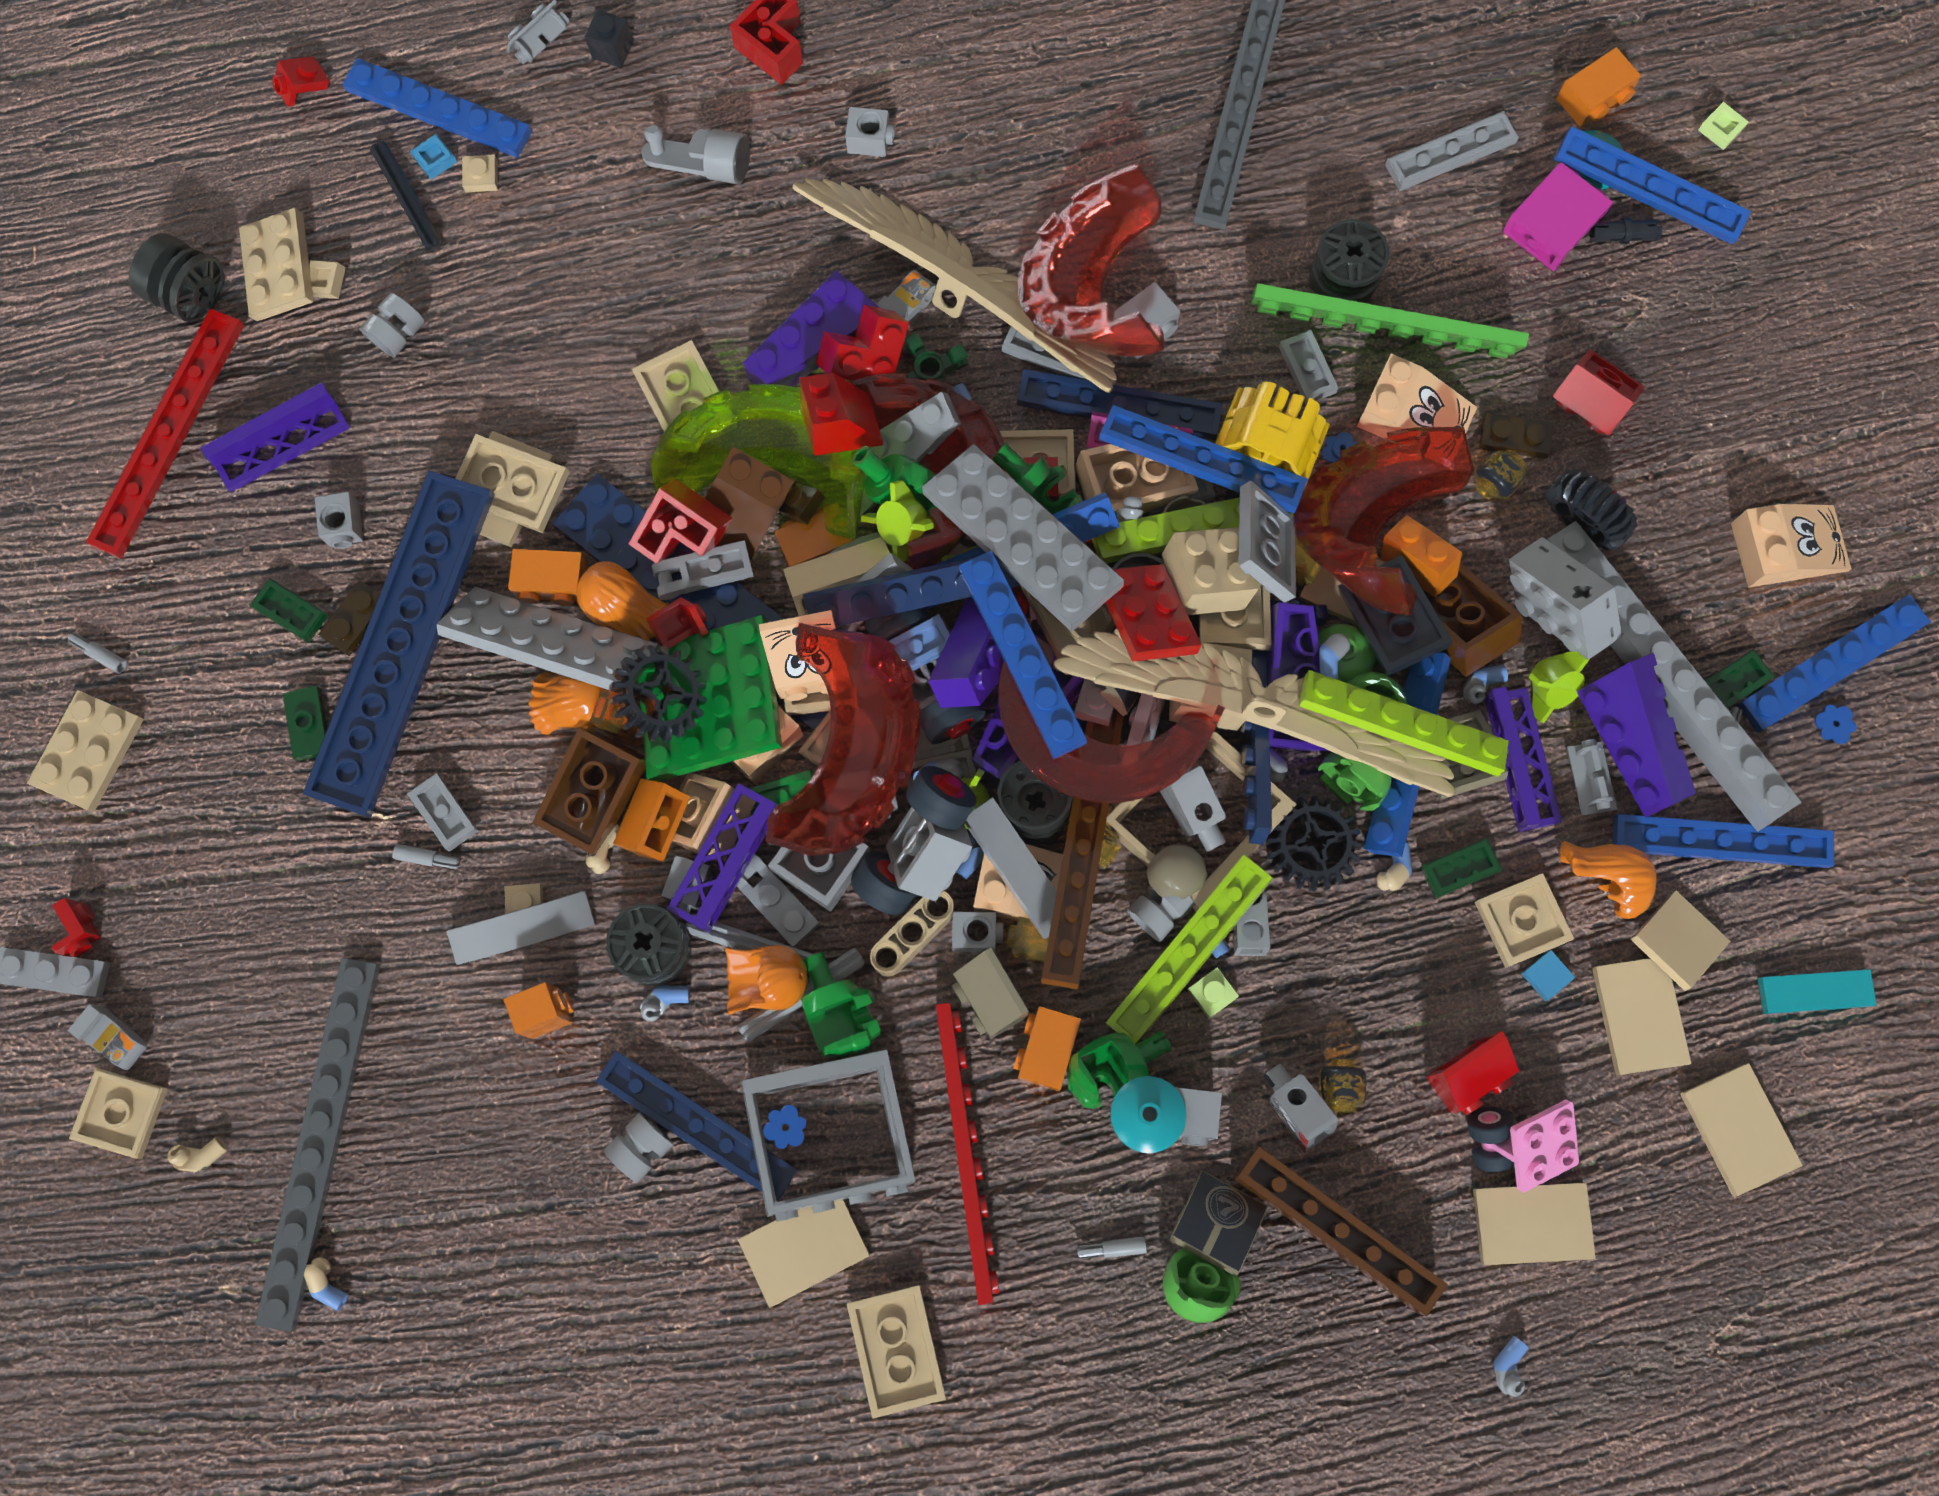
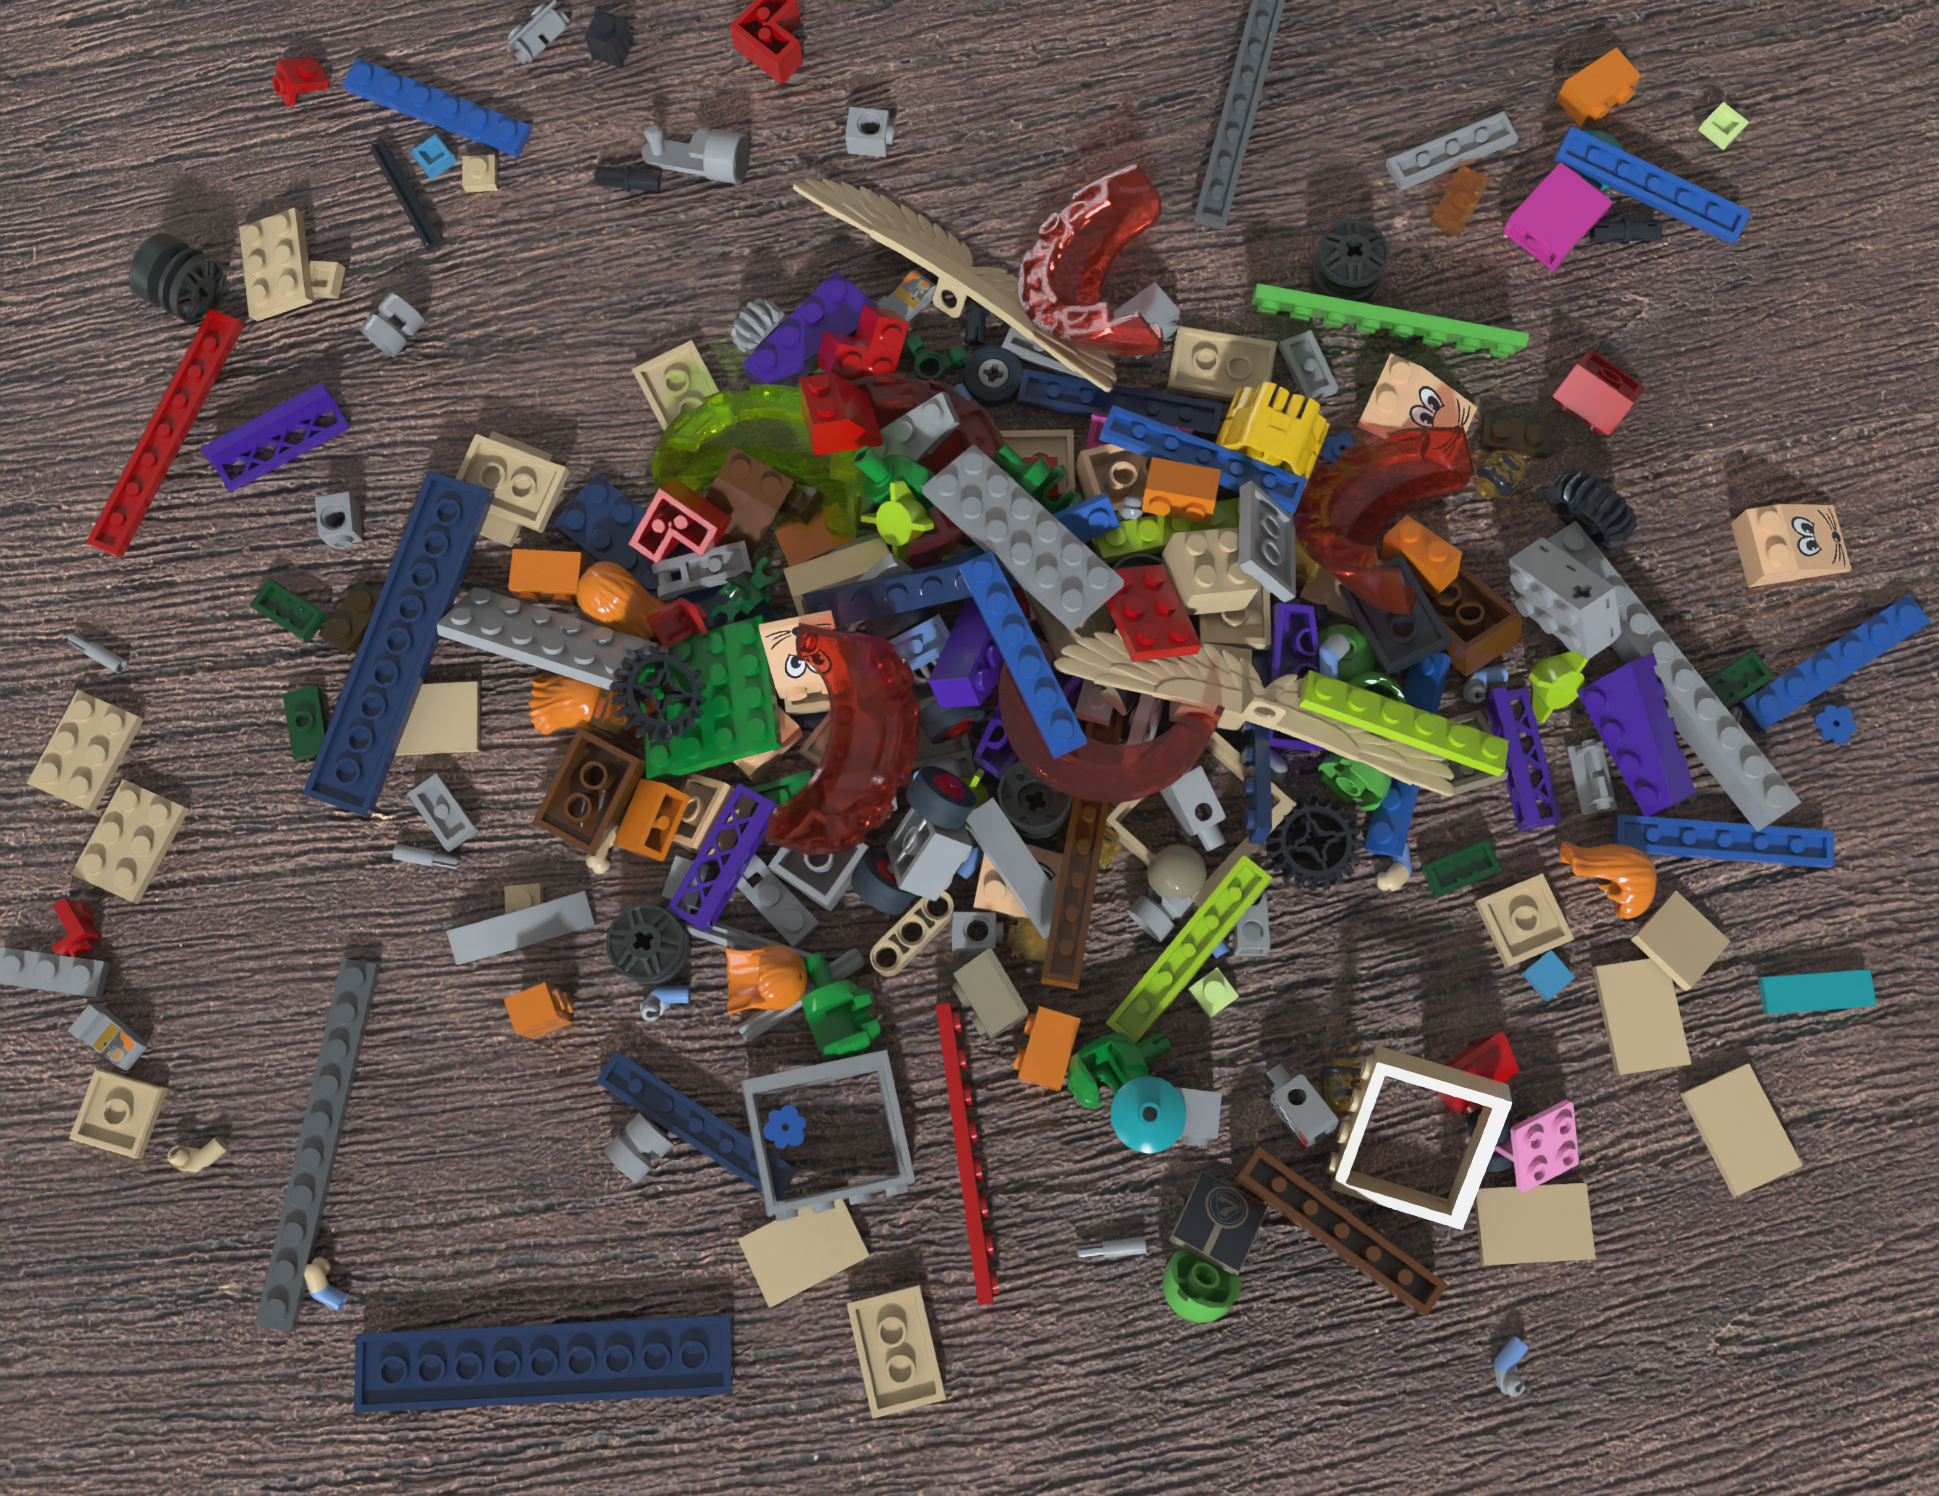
none -> tan plate [71,779,189,904]
none -> dark blue plate [354,1314,733,1413]
none -> tan tile [395,681,481,756]
none -> black axle [594,165,661,192]
none -> dark green pin [710,557,785,626]
none -> light grey gear [730,298,785,355]
none -> black pin [964,300,990,346]
none -> black bush [964,346,1023,407]
none -> orange brick [1142,457,1221,524]
none -> tan tile [1167,325,1277,402]
none -> tan window [1326,1045,1512,1230]
none -> clear orange plate [1429,165,1490,238]

